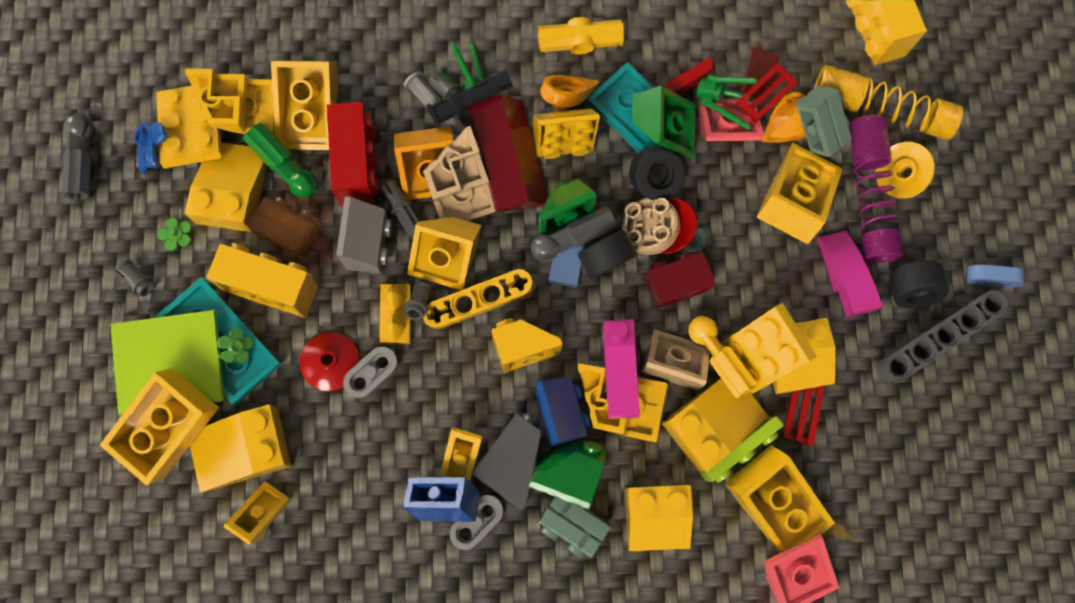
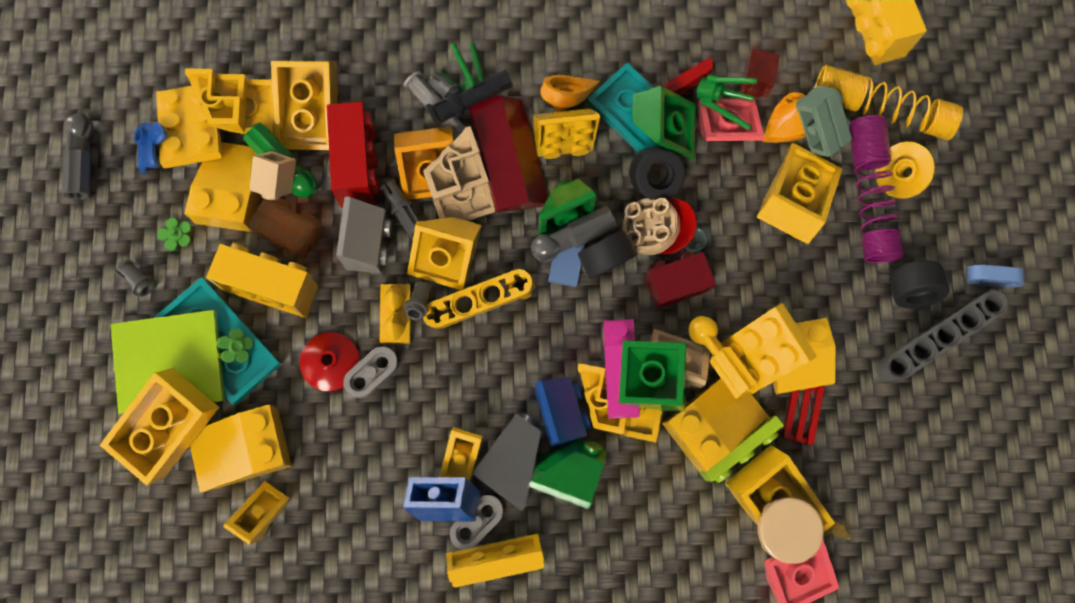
yellow slope [491,318,563,373] -> none
yellow piece [538,17,624,54] -> none
sand green brick [538,496,612,559] -> none
yellow slope [624,485,693,551] -> none
red tile [735,63,798,124] -> none
dark pink slope [817,231,883,318] -> none
none -> tan brick [250,151,296,200]
none -> yellow panel [446,533,544,588]
none -> green slope [619,341,687,411]
none -> tan tile [758,498,824,564]

